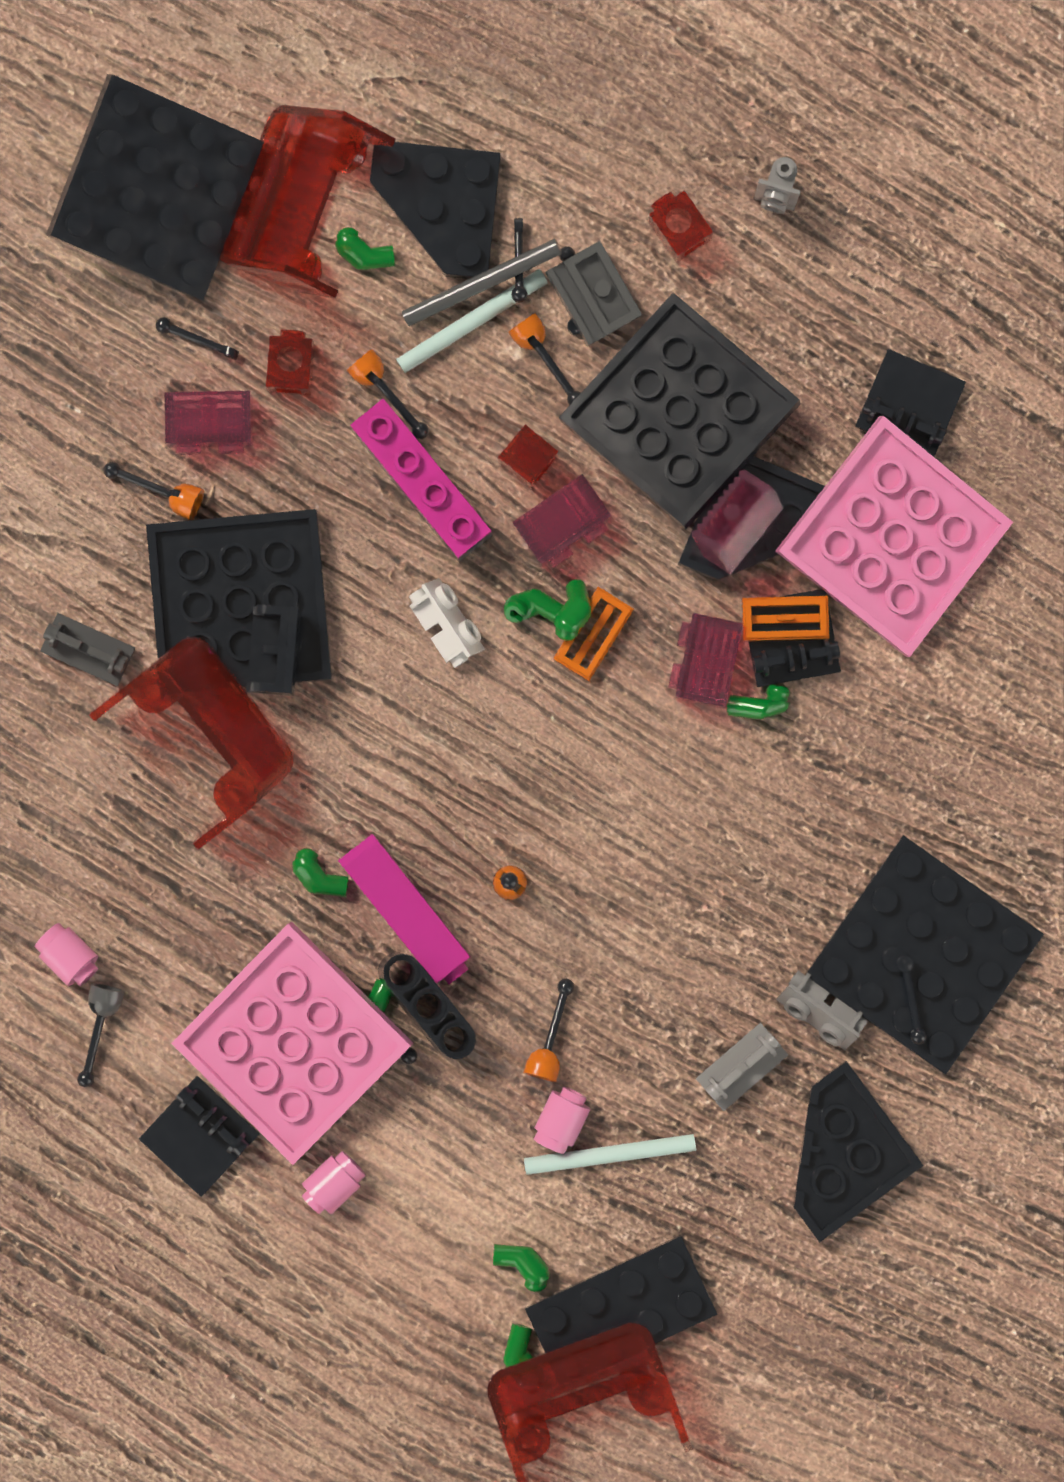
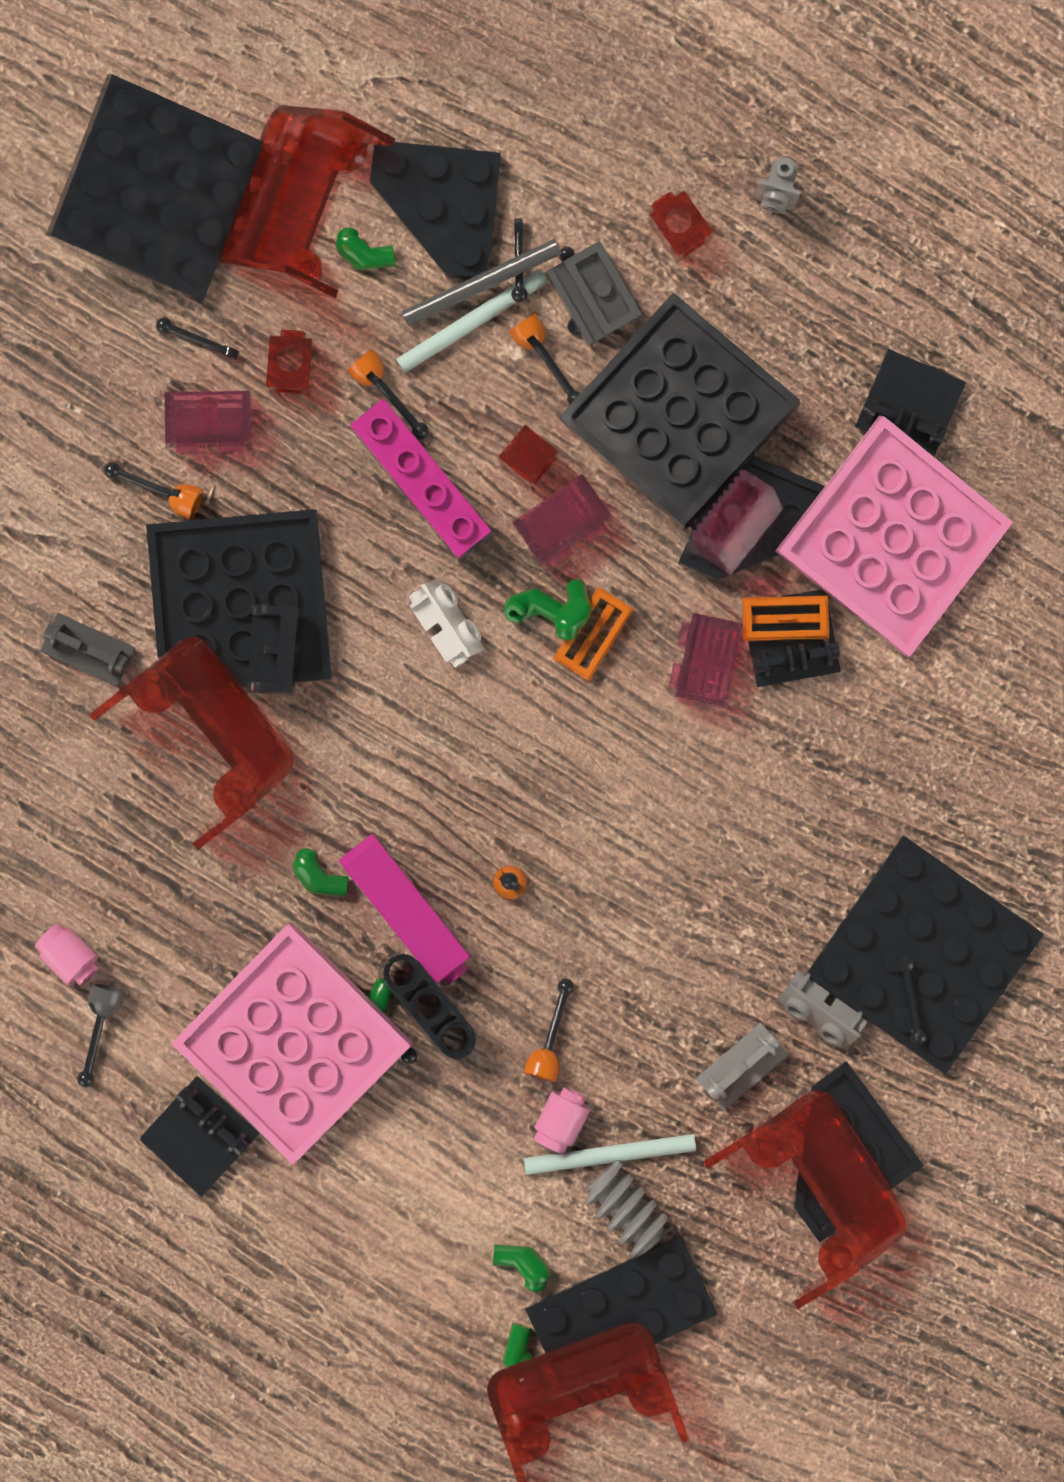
bright pink brick [302,1151,366,1215] -> none
green arm [727,685,790,720] -> none
none -> light grey piece [584,1160,674,1259]
none -> clear red windscreen [703,1090,909,1309]

